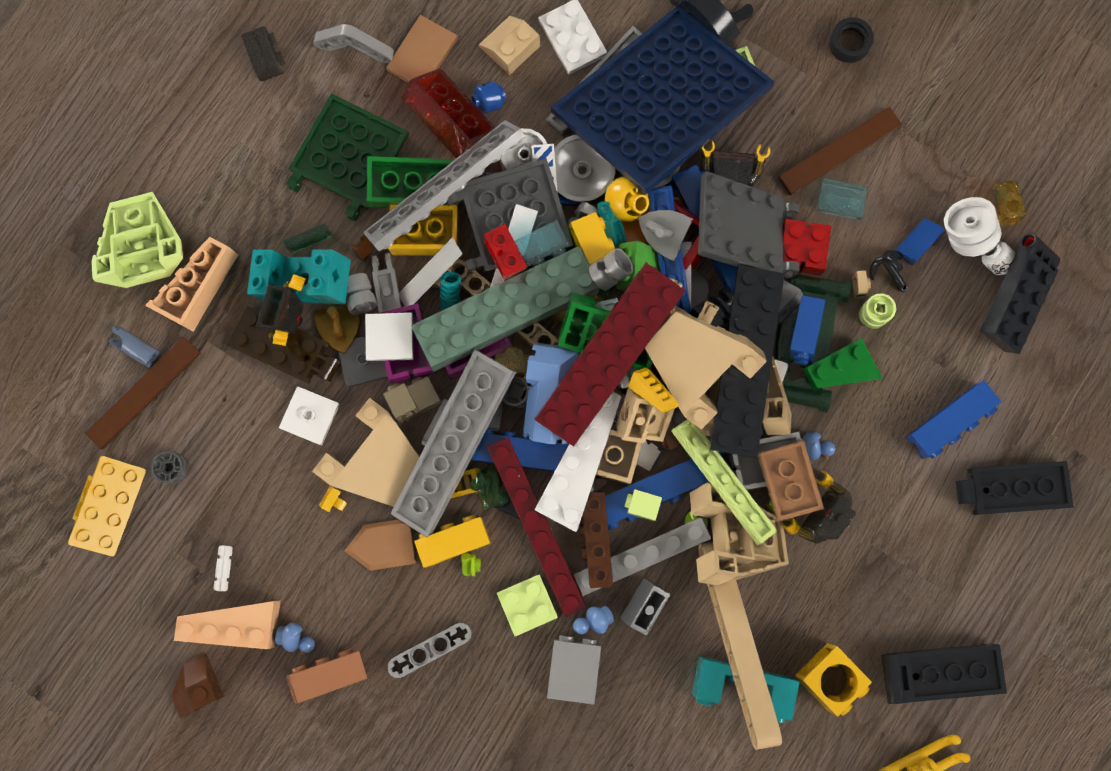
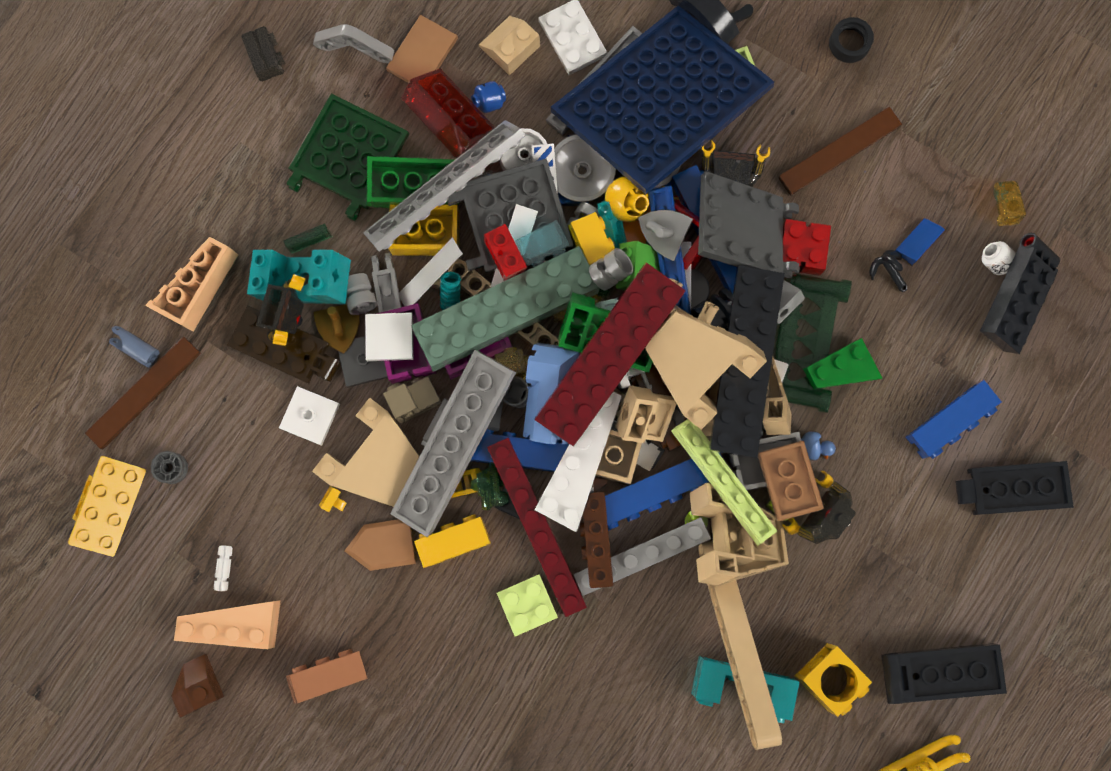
yellowish green wedge [92,192,183,288] -> none
medium blue animal [275,622,315,655] -> none
reddish brown tile [350,235,375,262] -> none
light grey beam [388,622,472,678] -> none
lime plate [461,553,481,576] -> none
light grey brick [547,635,601,704] -> none
medium blue animal [573,606,614,634] -> none
dark grey brick [620,578,670,635] -> none
yellowish green brick [624,489,662,521] -> none
yellow slope [628,367,679,413] -> none
blue brick [790,295,826,365] -> none
clear light blue plate [816,178,868,220] -> none
tan plate [852,270,871,298] -> none
yellowish green wheel [859,293,896,329] -> none
white wheel [944,197,1002,257] -> none

